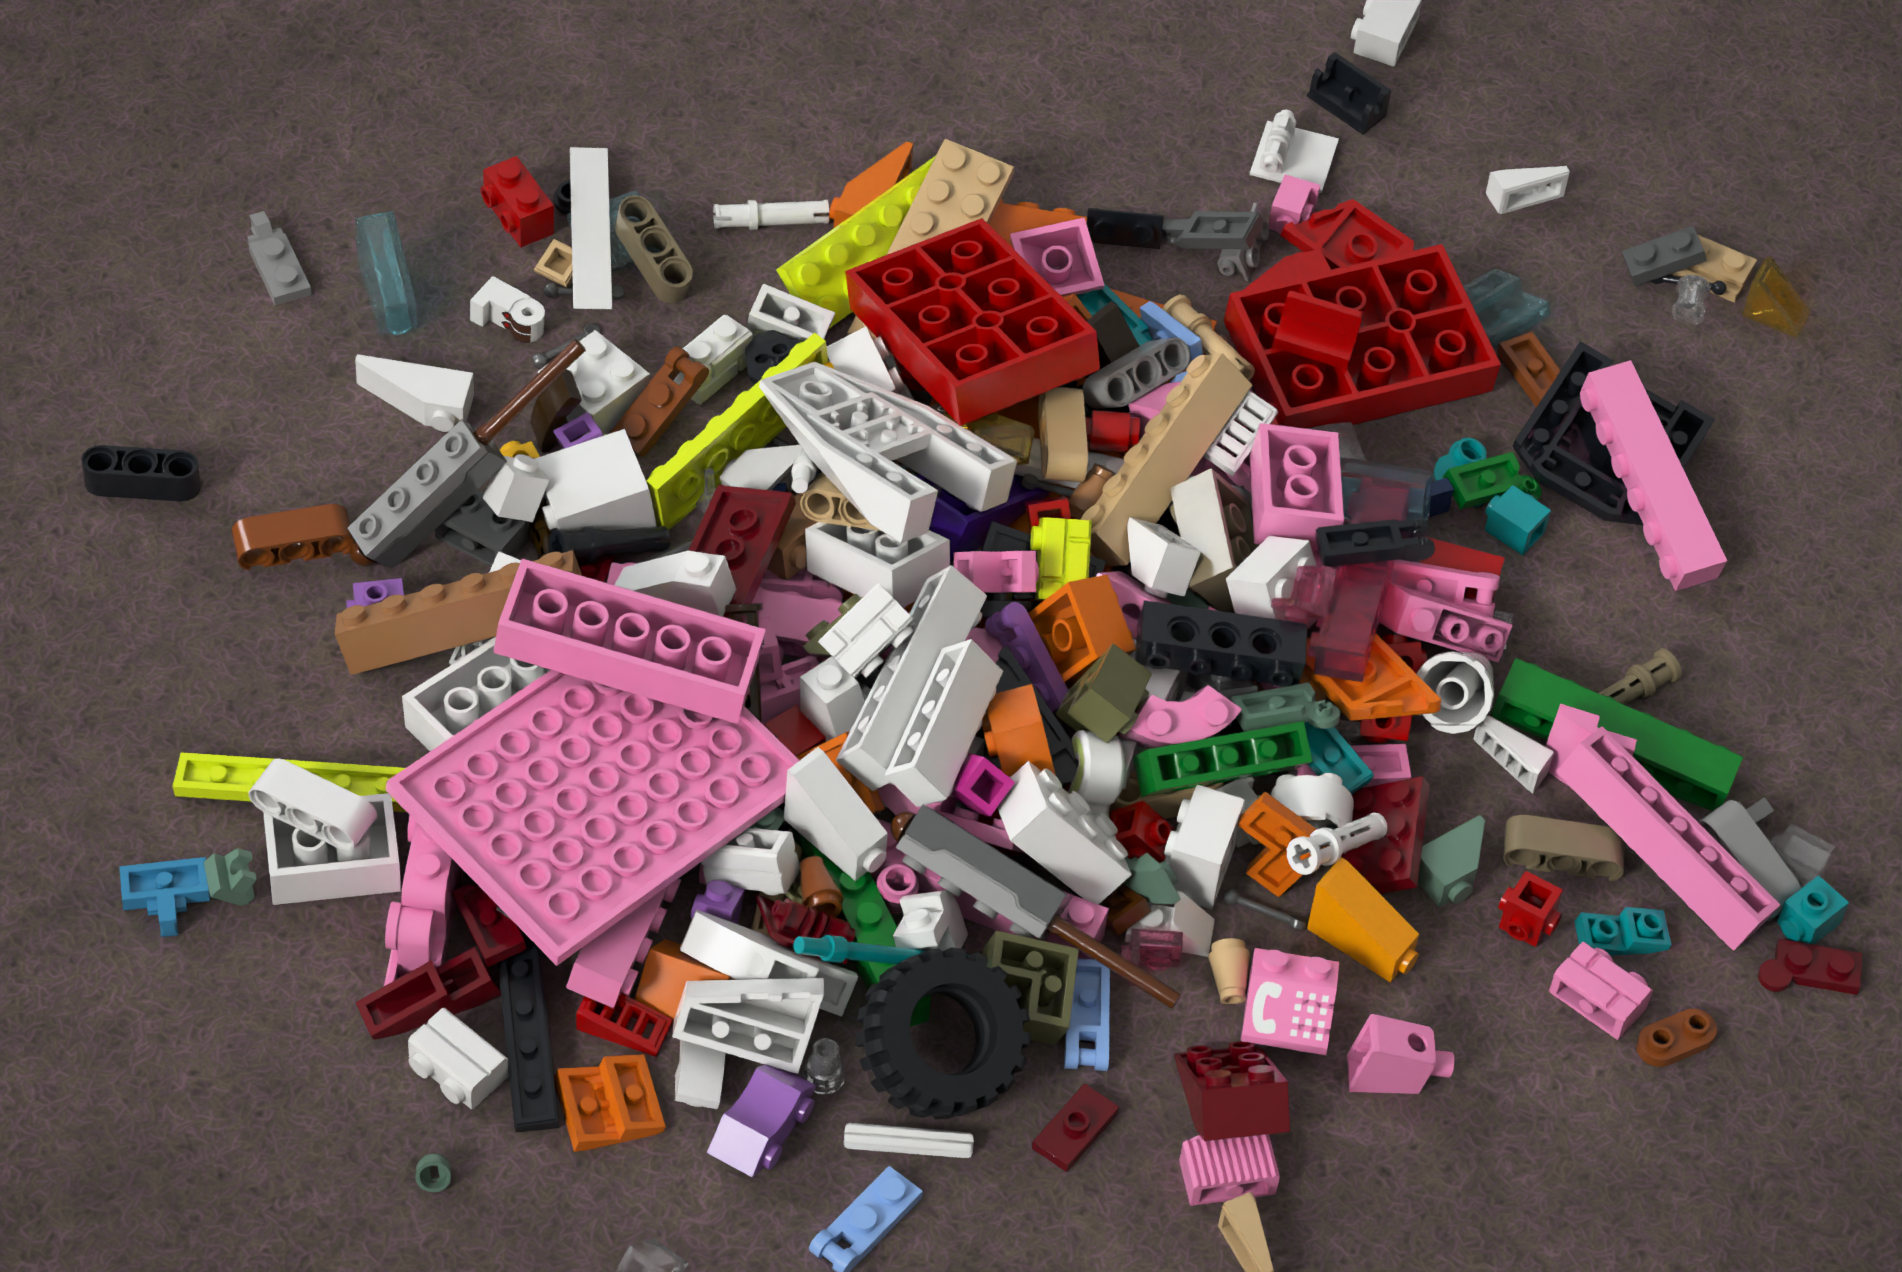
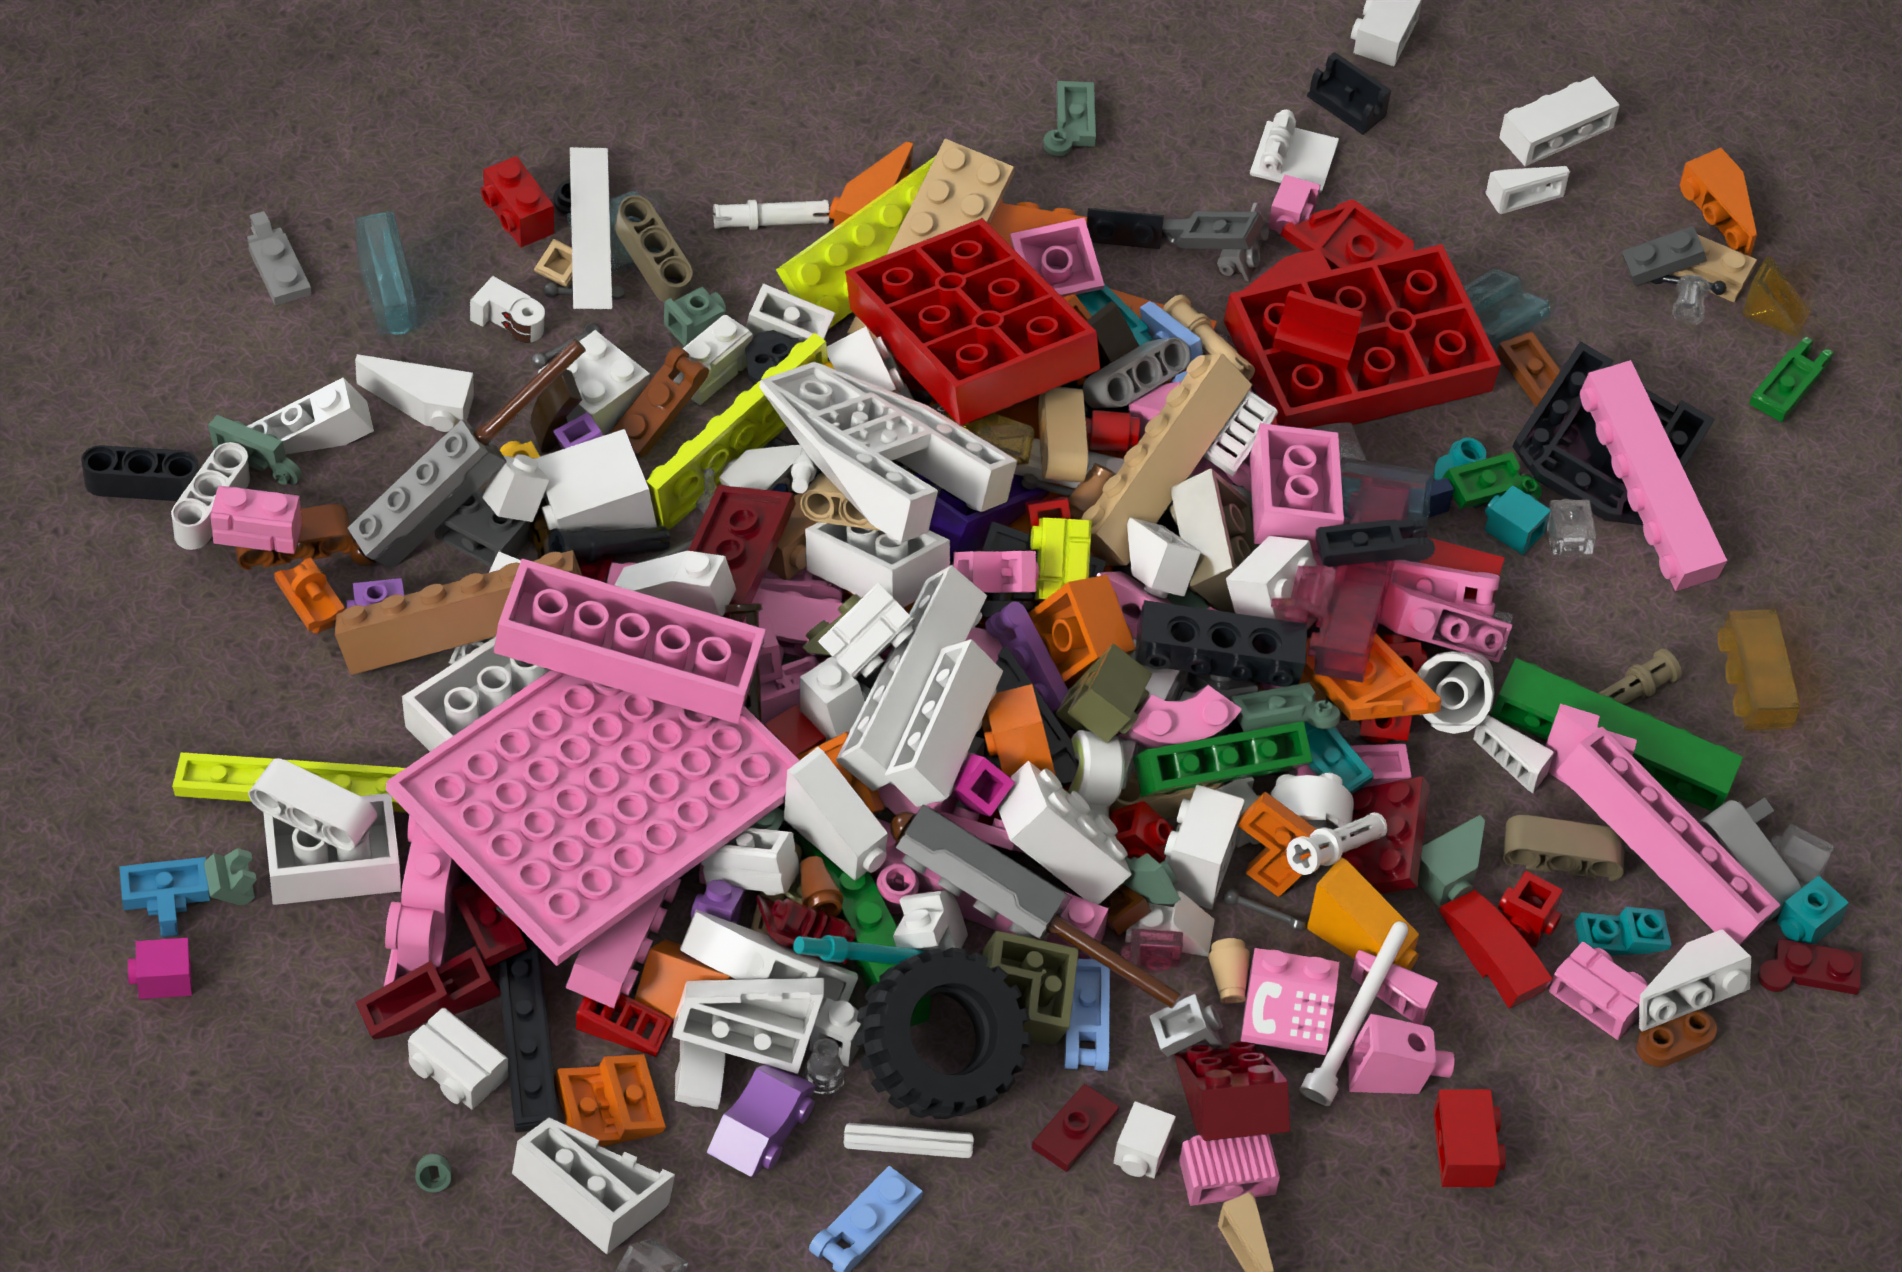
none -> dark pink brick [128,938,192,999]
none -> white beam [171,442,250,550]
none -> sand green hinge [208,415,302,485]
none -> bright pink brick [210,485,302,554]
none -> white slope [247,378,374,454]
none -> orange hips [274,557,345,634]
none -> white wedge [512,1118,675,1254]
none -> sand green brick [664,287,726,347]
none -> white brick [810,998,863,1067]
none -> sand green hinge [1043,81,1096,156]
none -> white brick [1113,1101,1176,1179]
none -> light grey bracket [1150,994,1223,1057]
none -> white piece [1299,921,1408,1106]
none -> bright pink slope [1351,950,1438,1025]
none -> red brick [1433,1089,1506,1187]
none -> red slope [1438,890,1553,1009]
none -> white brick [1499,76,1620,166]
none -> clear brick [1547,499,1596,560]
none -> white slope [1639,929,1751,1032]
none -> orange slope [1679,148,1757,257]
none -> clear yellow brick [1718,609,1800,730]
none -> green hinge [1749,337,1834,423]

